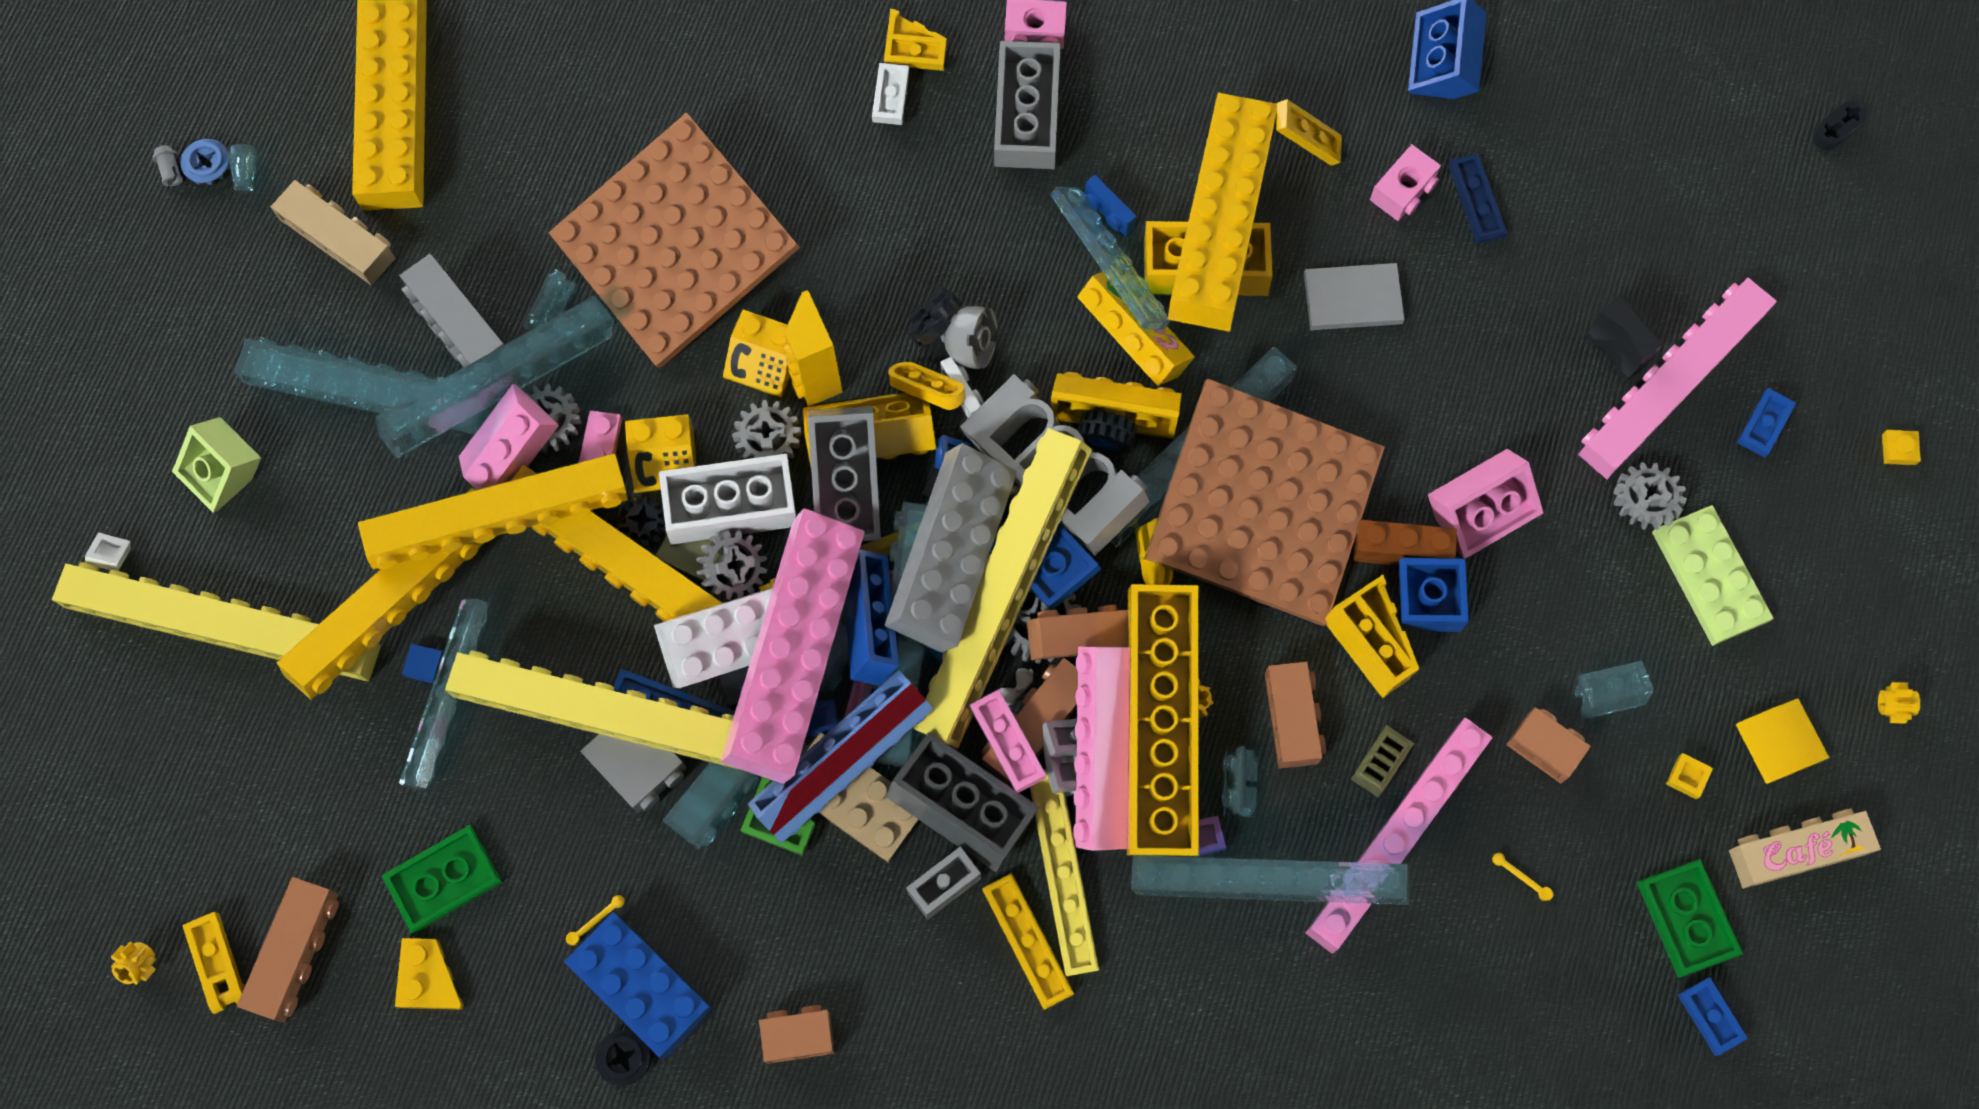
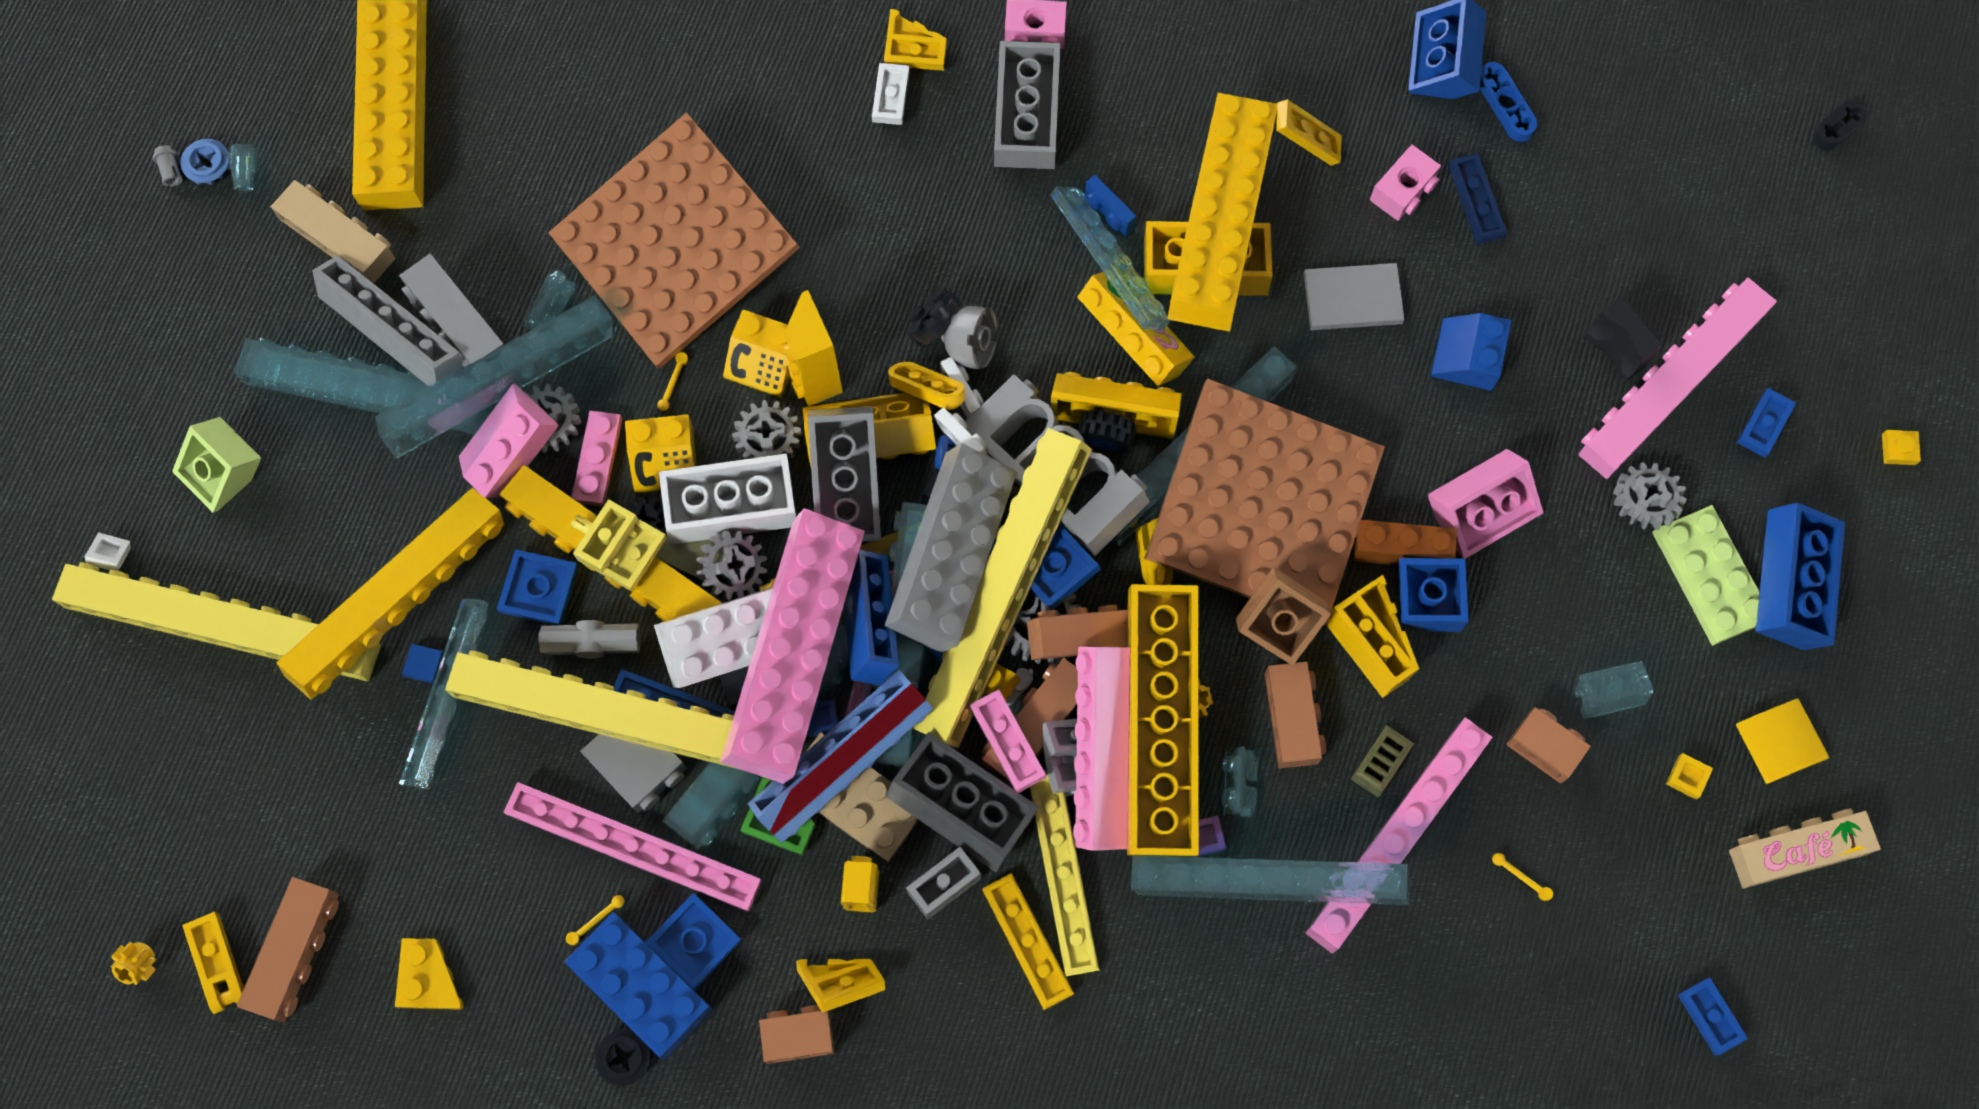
yellow brick [358,453,628,570] -> none
green tile [381,824,503,934] -> none
green tile [1636,859,1743,978] -> none
yellow gear [1878,682,1920,723] -> none
none -> light grey brick [312,255,464,394]
none -> blue plate [497,549,579,625]
none -> bright pink plate [503,782,762,912]
none -> light grey piece [538,620,641,659]
none -> light yellow plate [571,499,667,592]
none -> blue plate [646,893,743,990]
none -> yellow hinge [657,352,688,411]
none -> yellow wing [796,959,885,1013]
none -> yellow brick [841,856,880,913]
none -> white plate [934,407,988,456]
none -> yellow plate [982,663,1021,701]
none -> medium nougat brick [1236,567,1331,666]
none -> blue slope [1431,313,1511,391]
none -> blue beam [1480,62,1537,142]
none -> blue brick [1756,502,1845,650]

